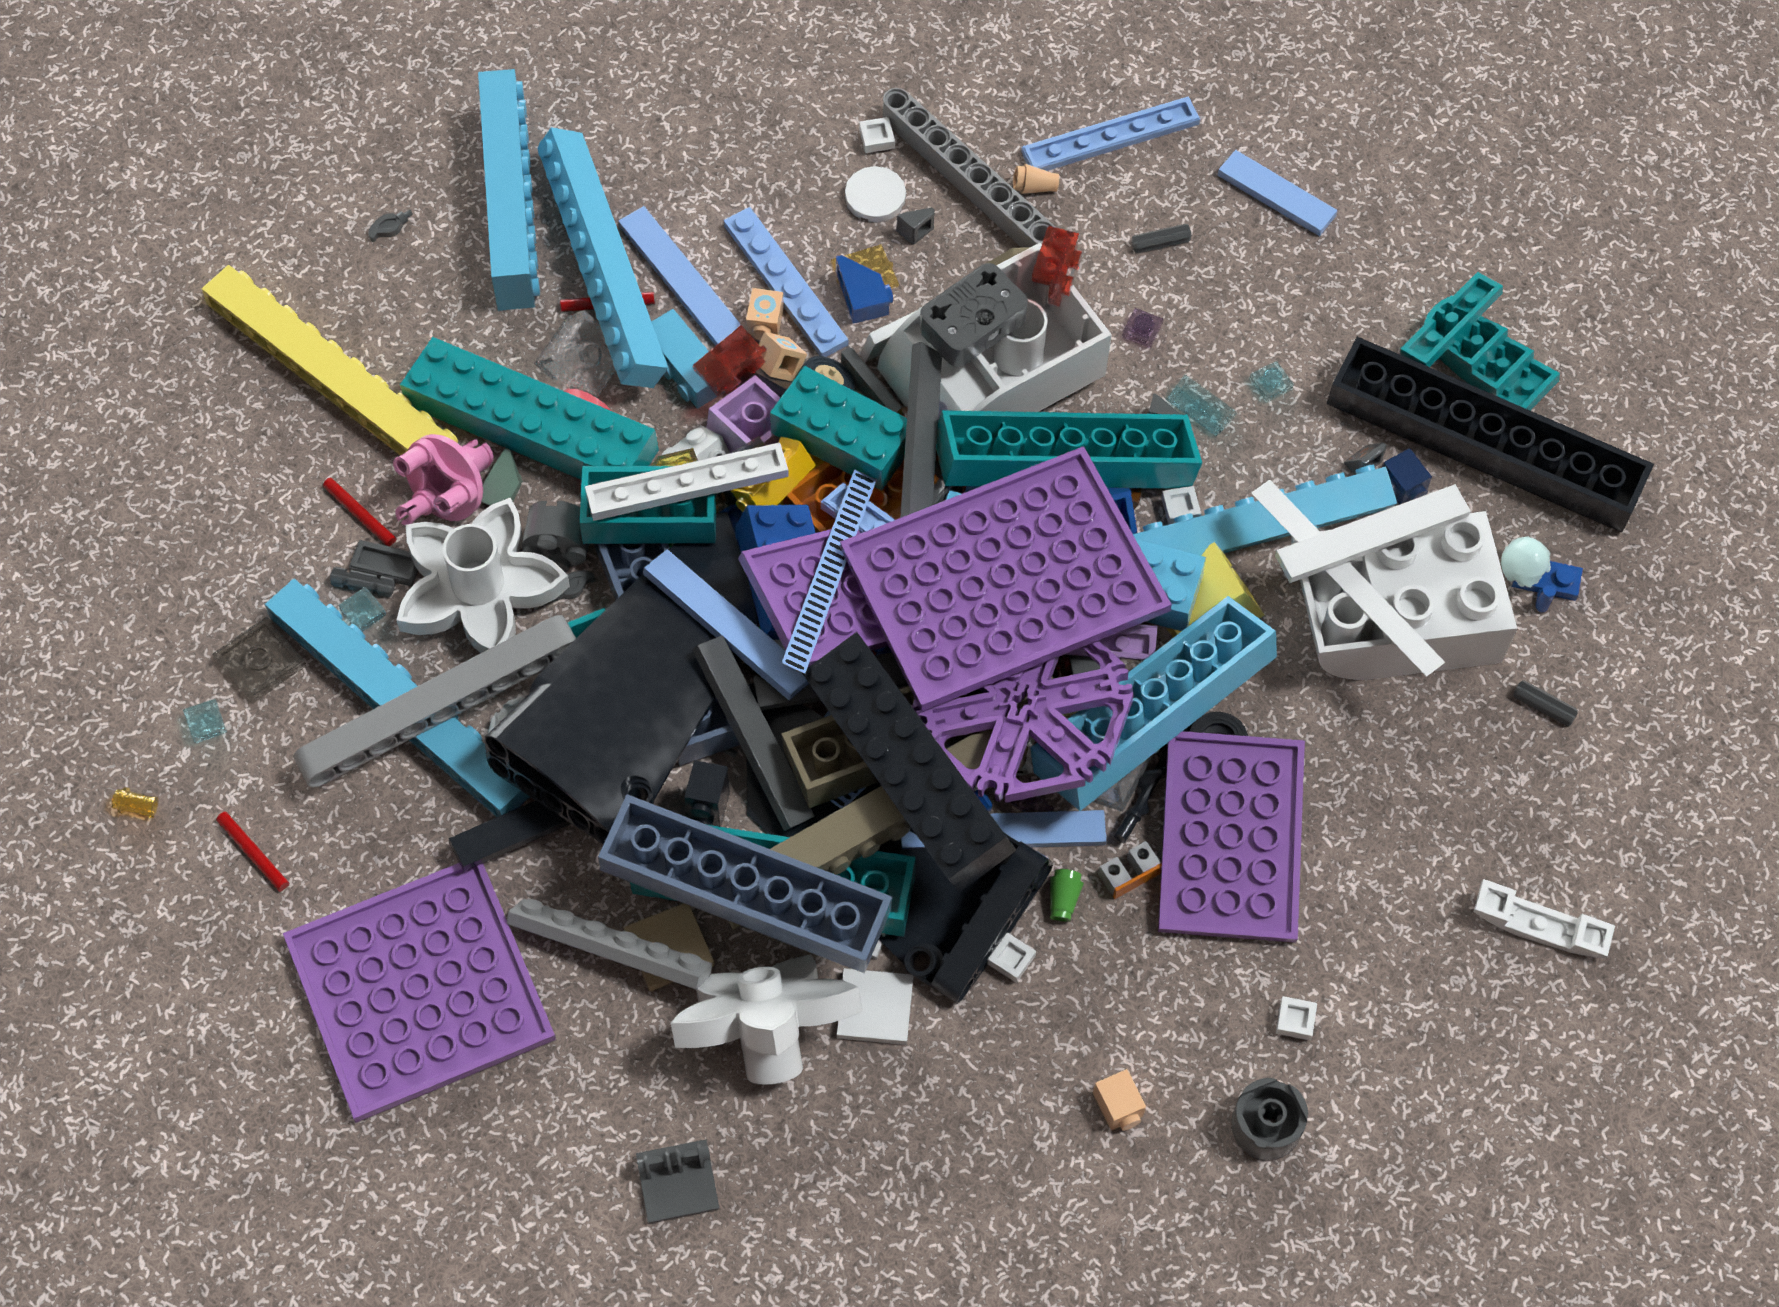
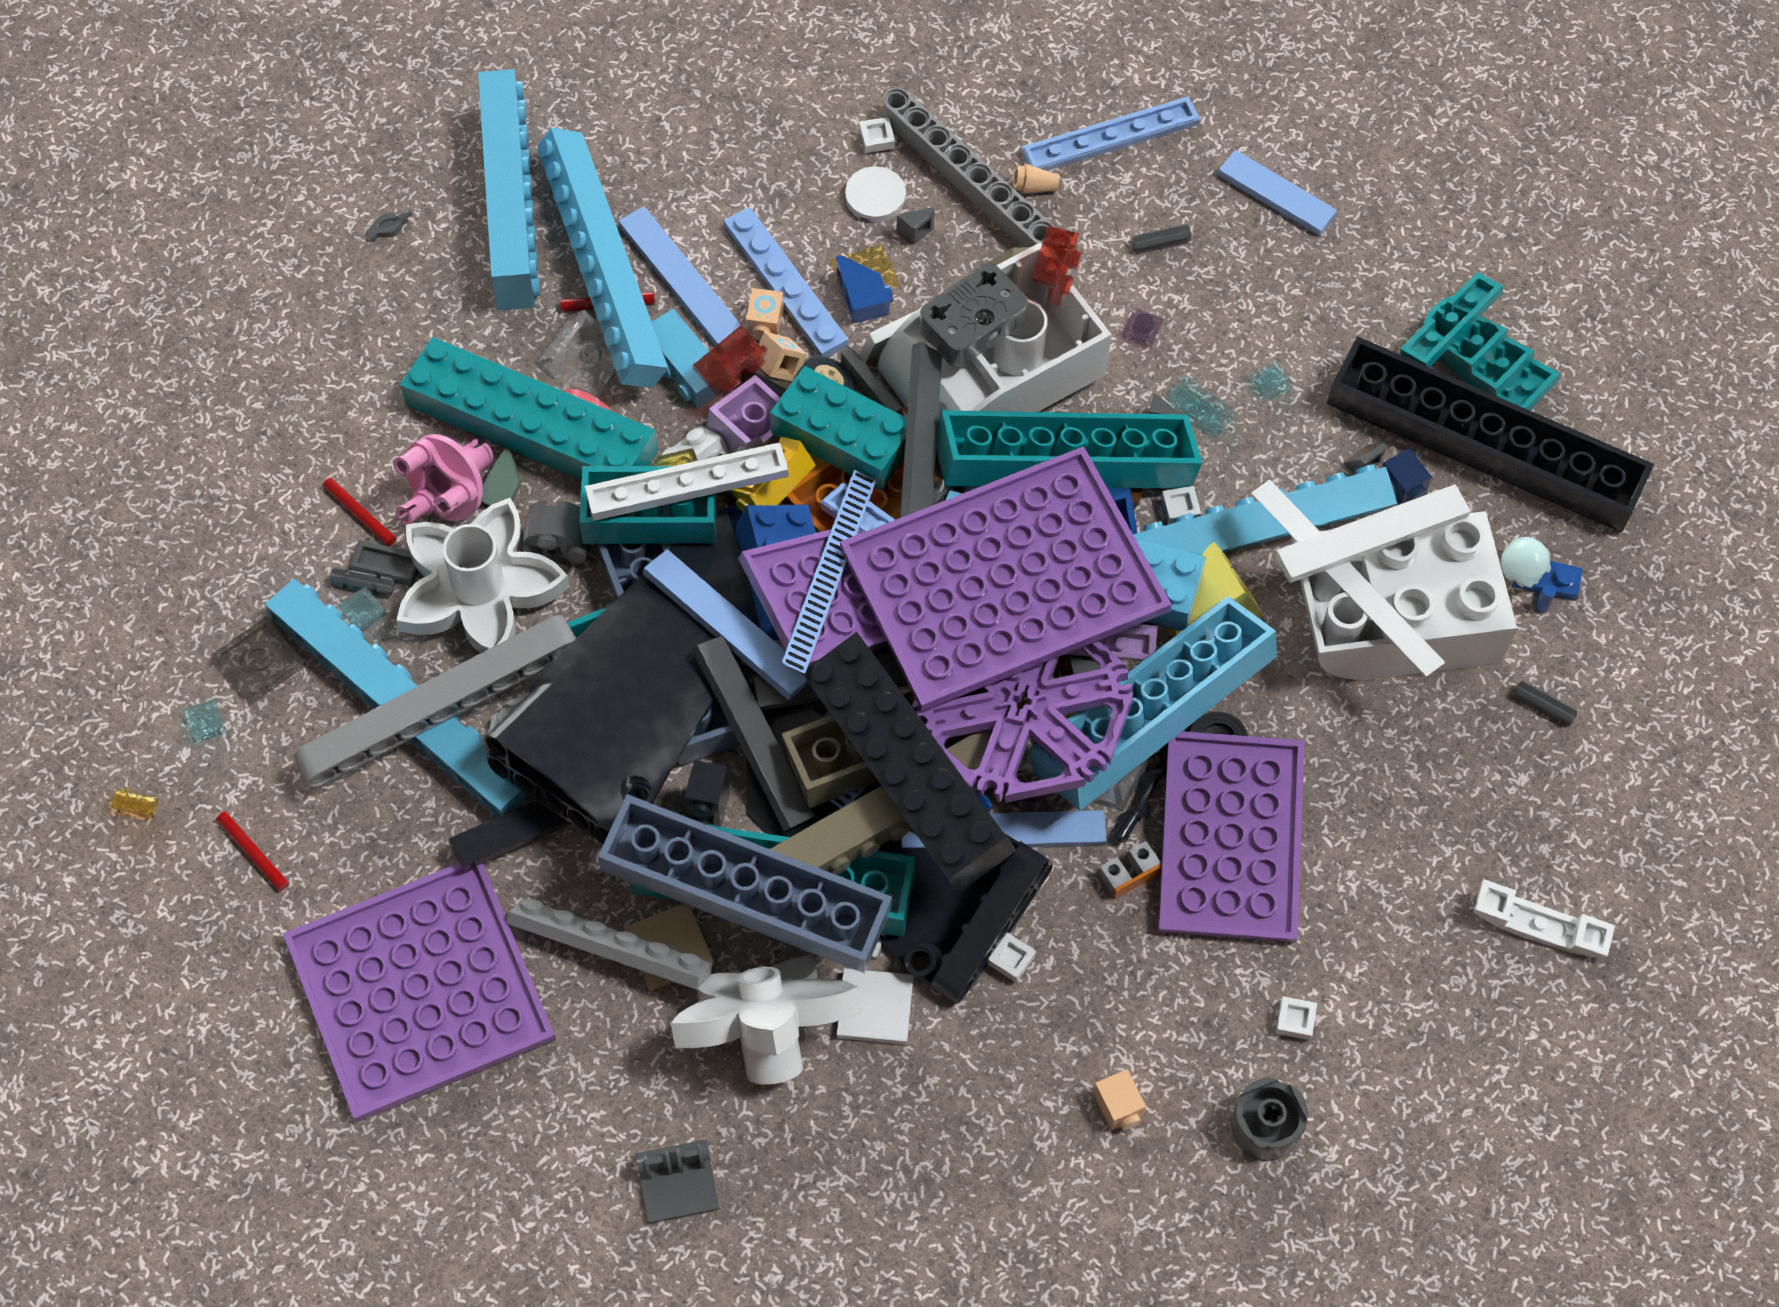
light yellow brick [202,265,458,456] -> none
dark grey piece [556,570,595,601] -> none
bright green cone [1050,869,1084,922] -> none

